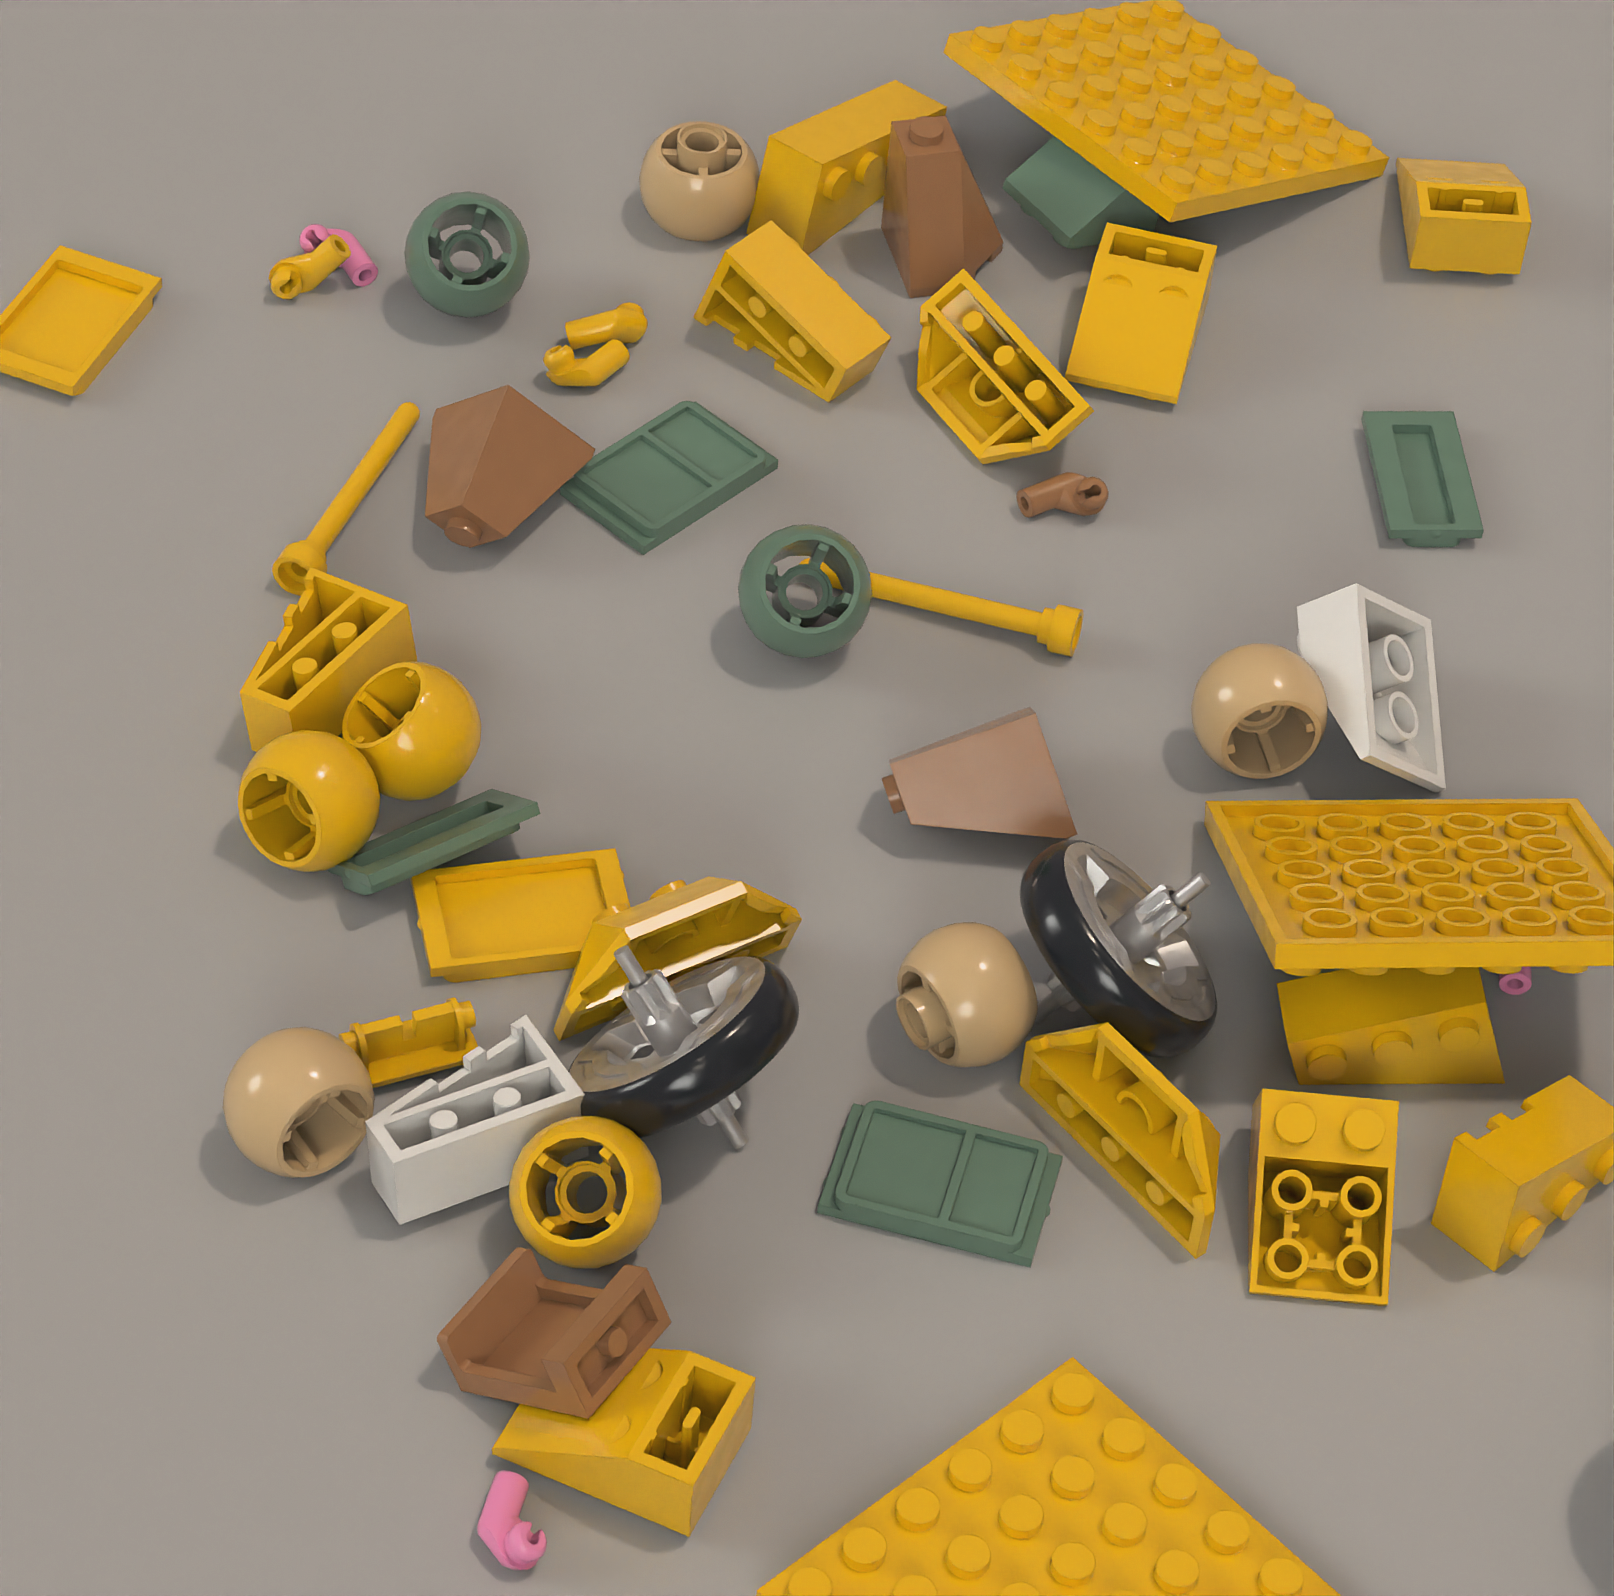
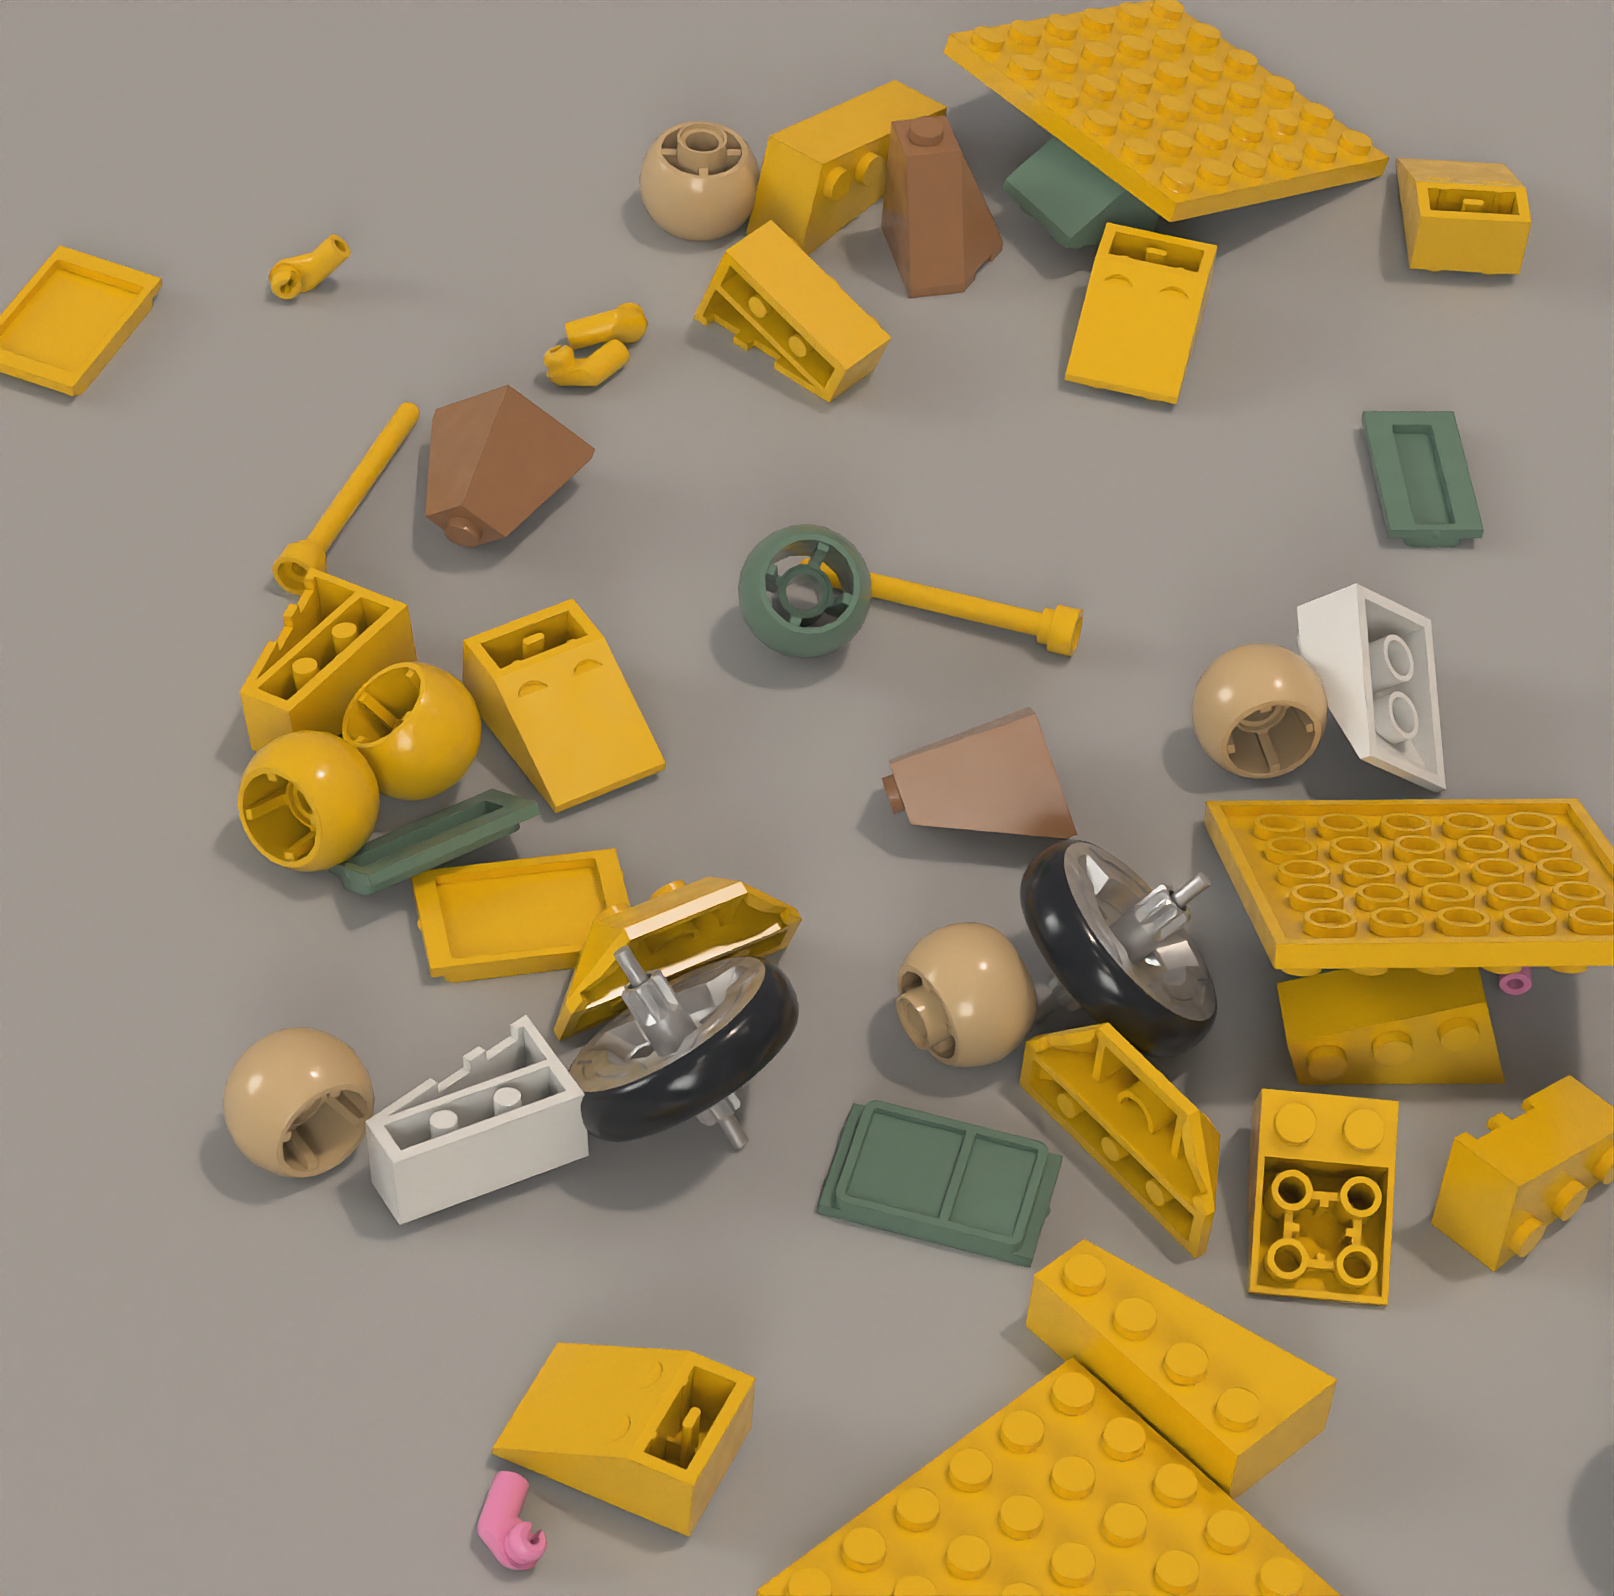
bright pink arm [299,224,378,287] -> none
yellow hinge [338,997,478,1088] -> none
sand green wheel [404,191,530,318] -> none
medium nougat panel [437,1247,672,1419] -> none
yellow wheel [509,1116,662,1269] -> none
sand green piece [560,401,778,555] -> none
yellow wedge [917,268,1094,464] -> none
medium nougat arm [1016,472,1109,518] -> none
none -> yellow slope [462,598,666,813]
none -> yellow wedge [1025,1239,1338,1500]

